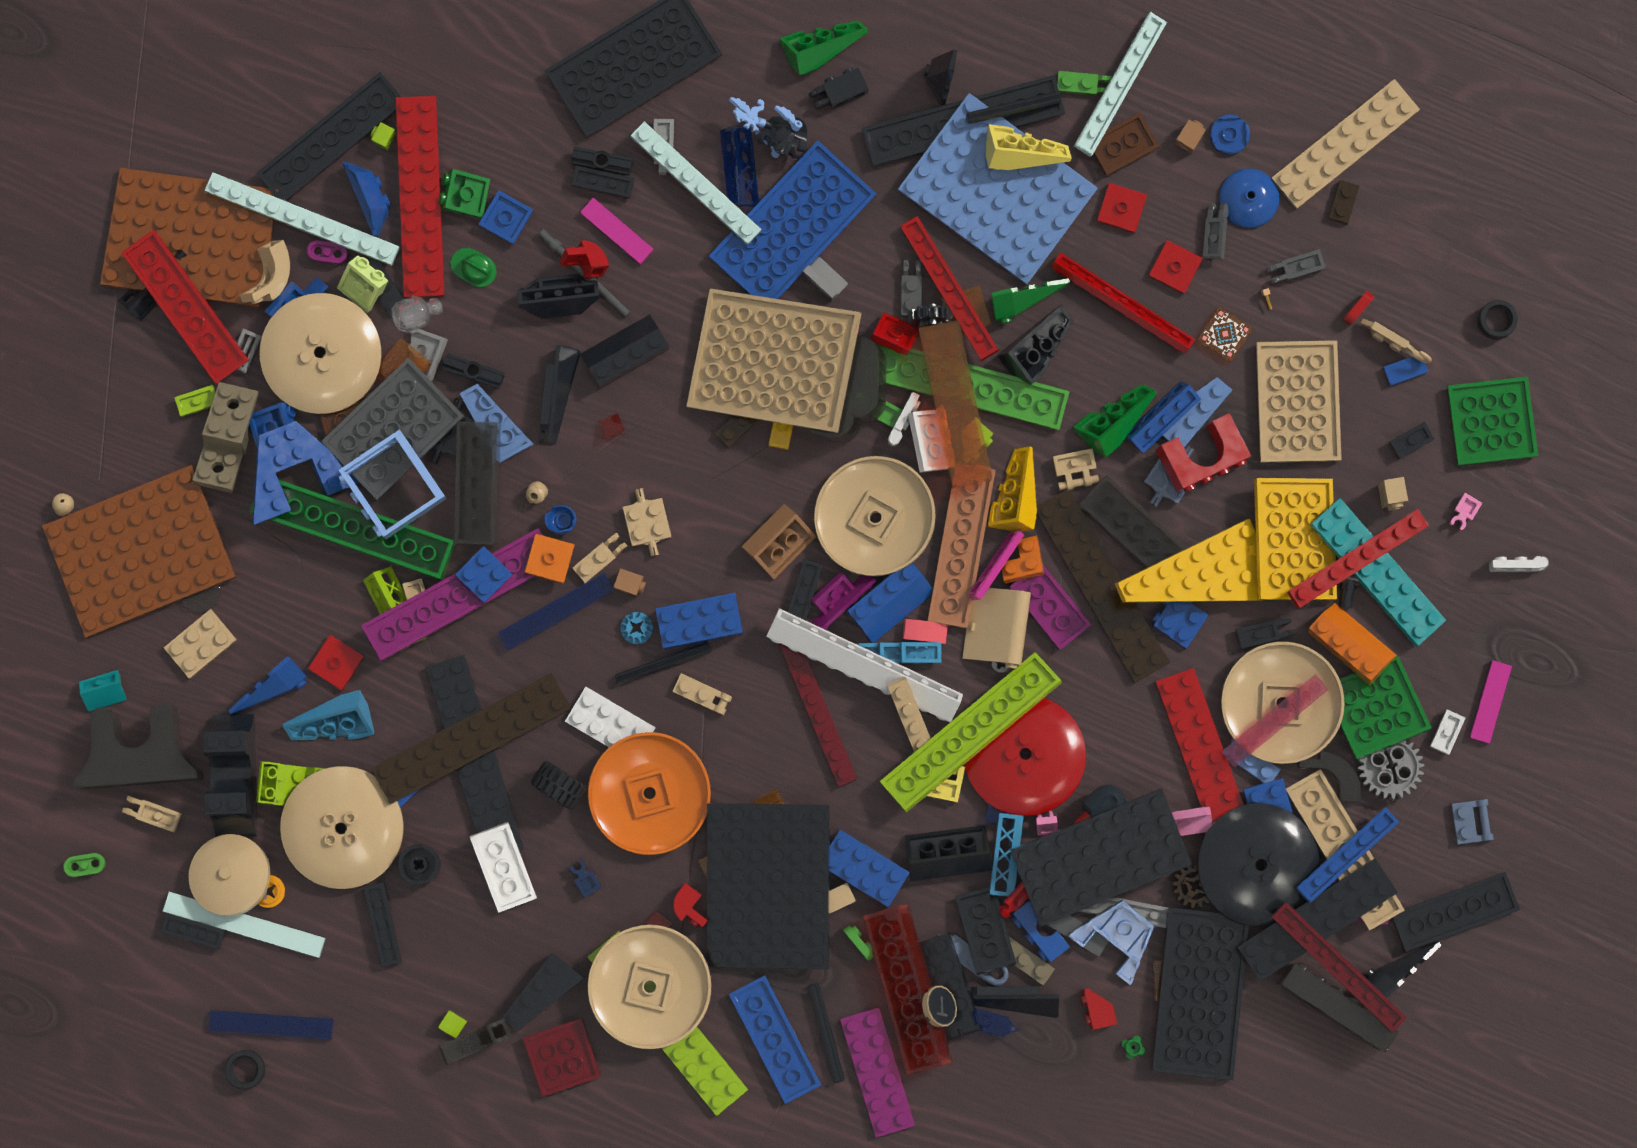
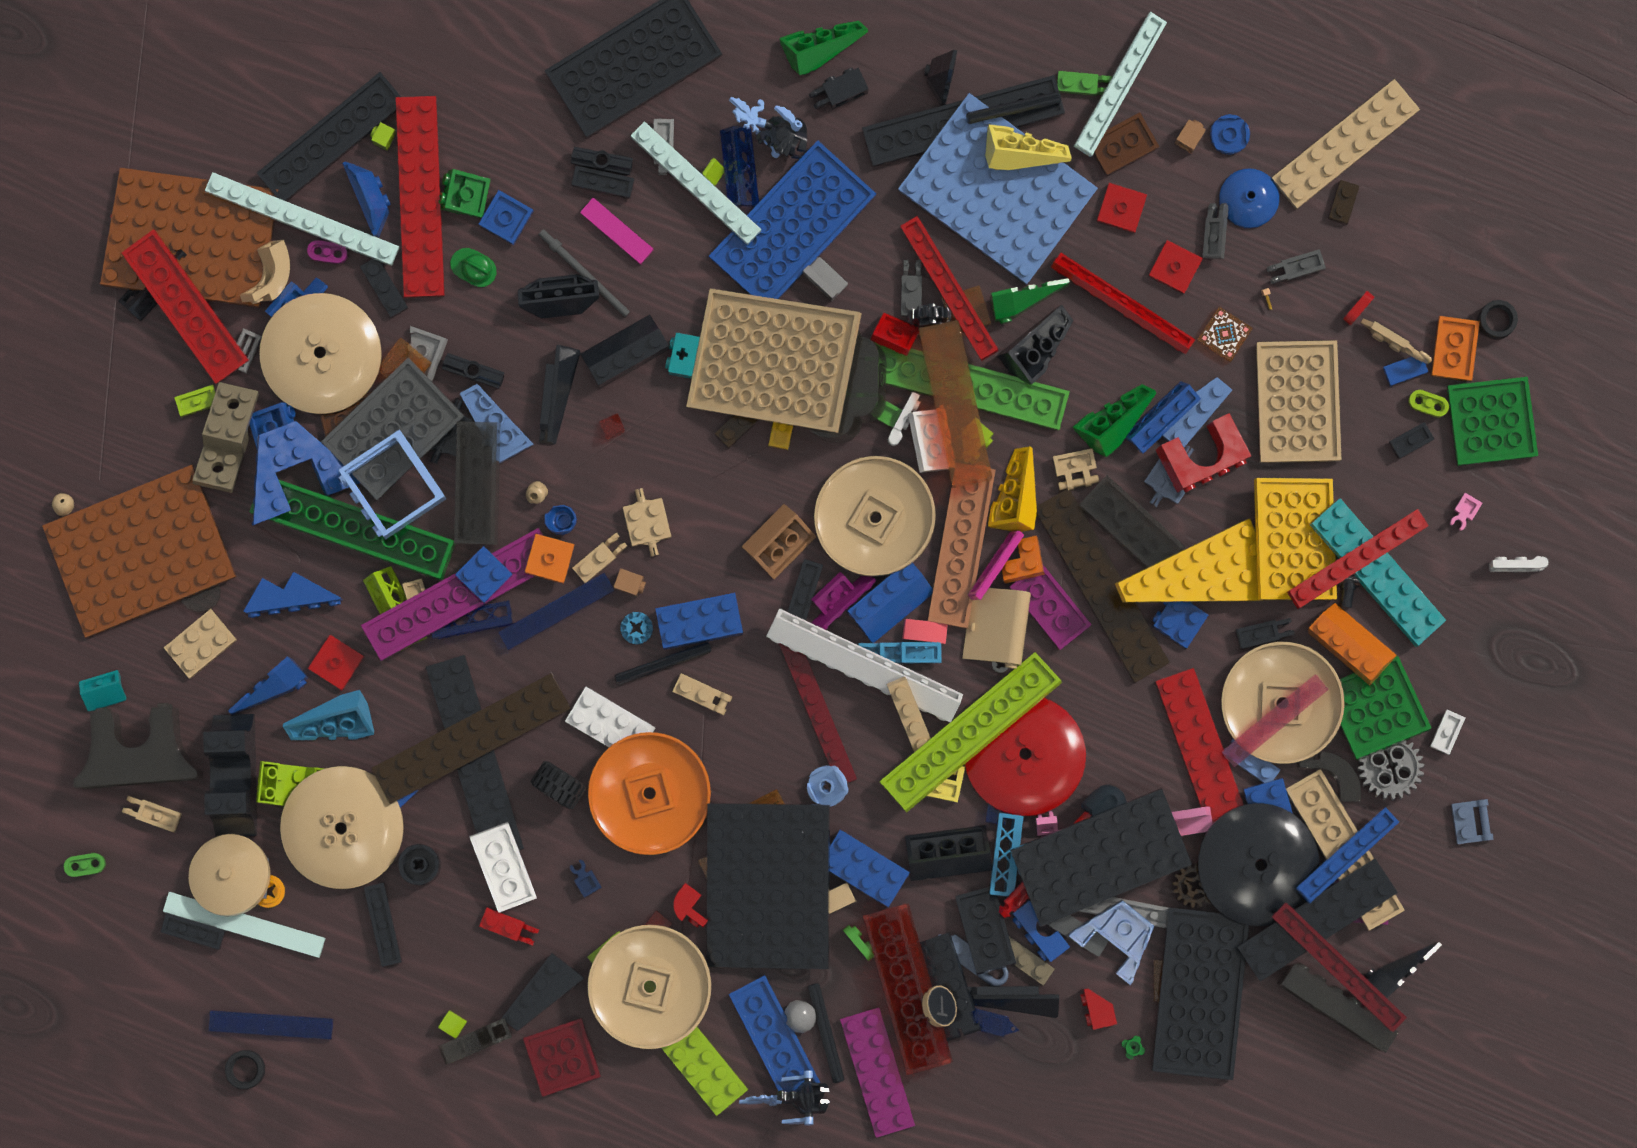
yellowish green plate [337,256,388,313] -> none
clear piece [391,296,443,333] -> none
red brick [559,240,609,278] -> none
tan brick [1378,477,1408,511] -> none
black plate [1392,872,1520,952] -> none
dark pink tile [1469,660,1512,744] -> none
none -> blue slope [243,572,343,618]
none -> clear blue fence [432,600,514,640]
none -> red hinge [479,908,539,946]
none -> teal brick [665,333,700,379]
none -> lime slope [702,158,725,186]
none -> black helmet [739,1071,829,1126]
none -> light grey hair [785,1000,816,1033]
none -> light blue plate [807,765,849,807]
none -> lime plate [1408,390,1449,418]
none -> orange plate [1431,316,1480,382]

